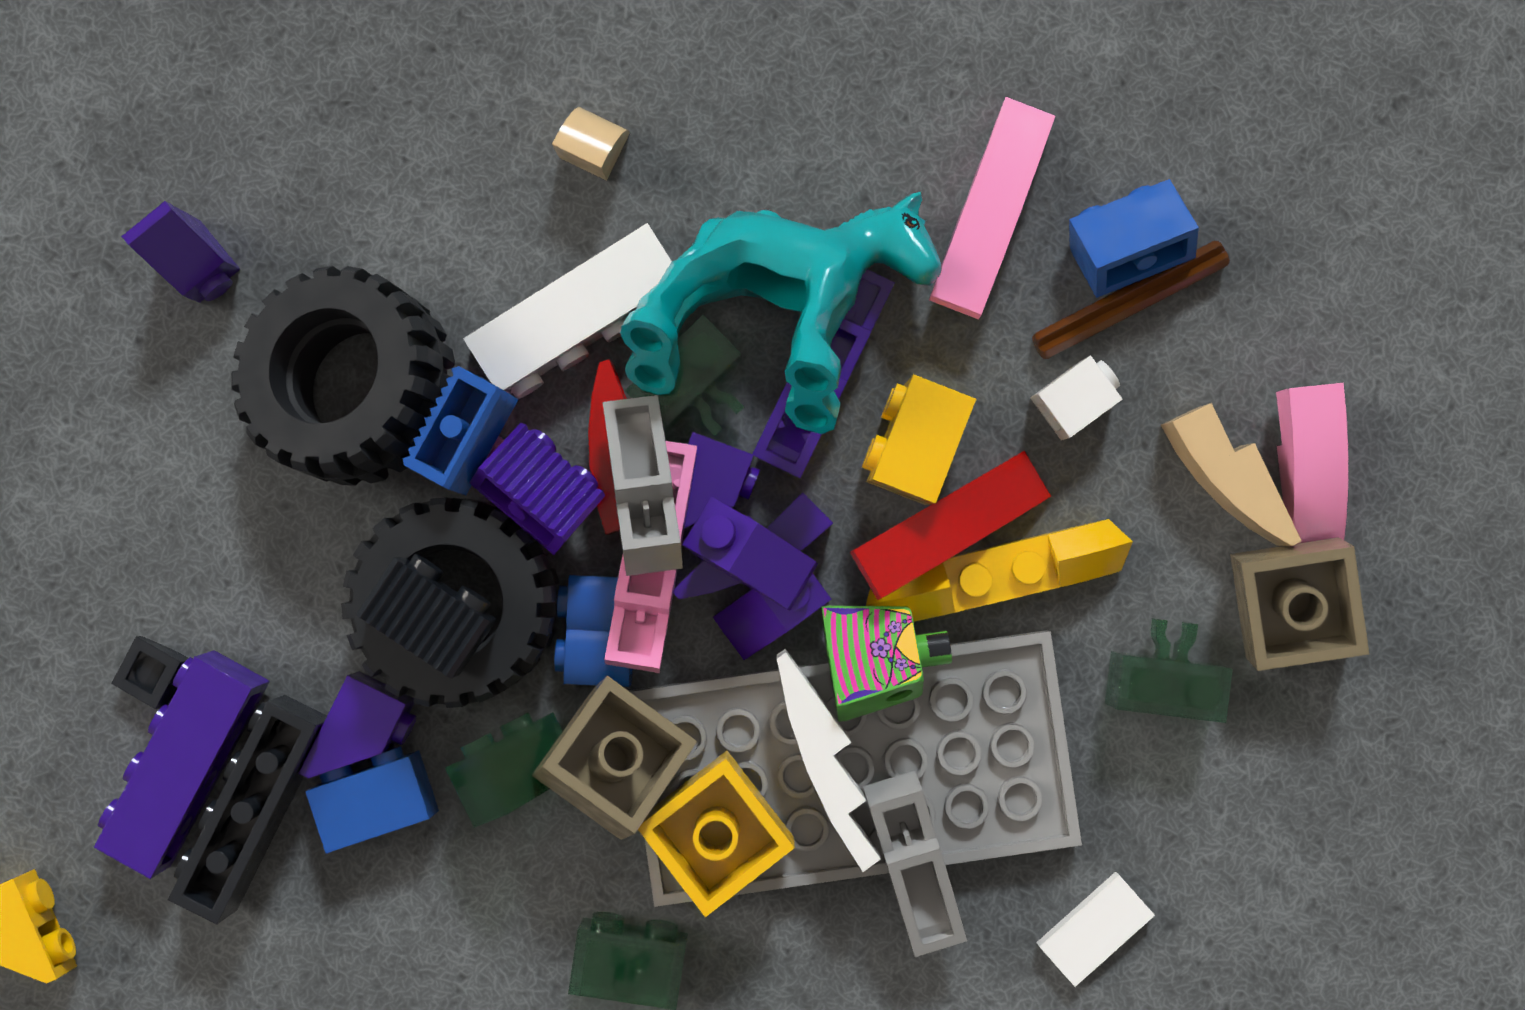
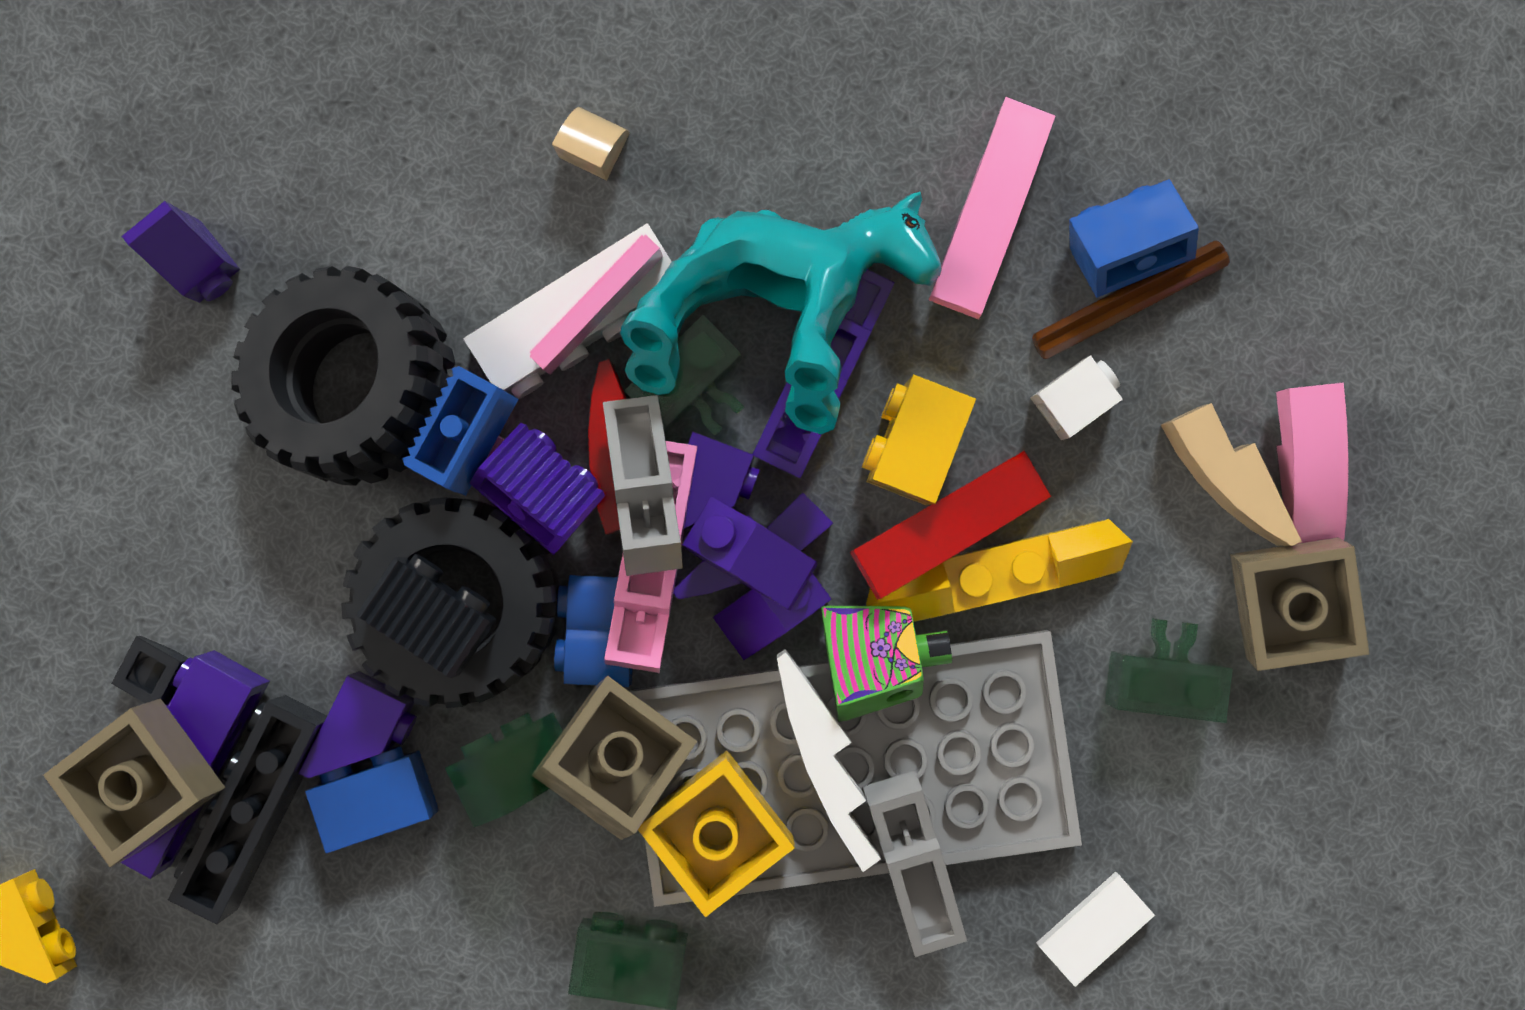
none -> dark tan brick [43,698,225,867]
none -> bright pink tile [530,234,663,374]

